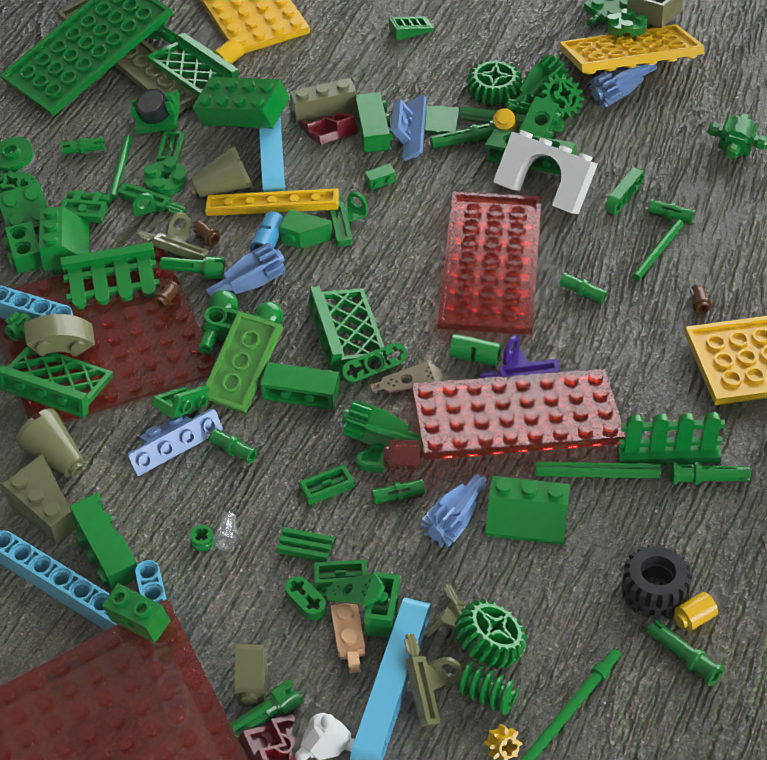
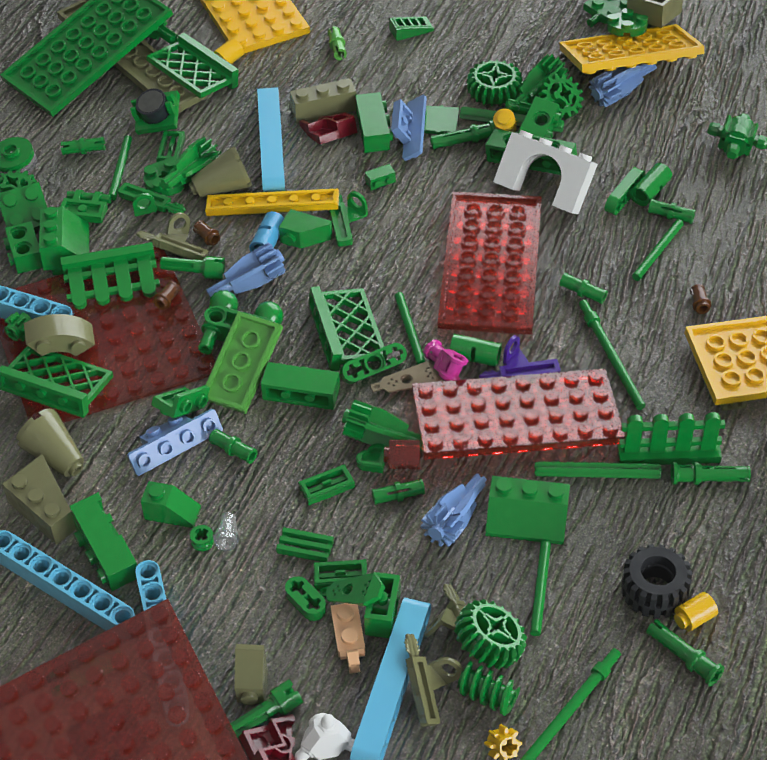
green brick [102,583,171,643] -> none
green brick [192,77,290,129] -> none
none -> green slope [140,481,201,528]
none -> green piece [159,137,221,191]
none -> bright green pin [328,26,347,60]
none -> green bar [394,292,426,365]
none -> dark pink connector [423,340,468,383]
none -> green bar [530,541,551,636]
none -> green bar [579,300,646,410]
none -> green pin [630,163,672,206]

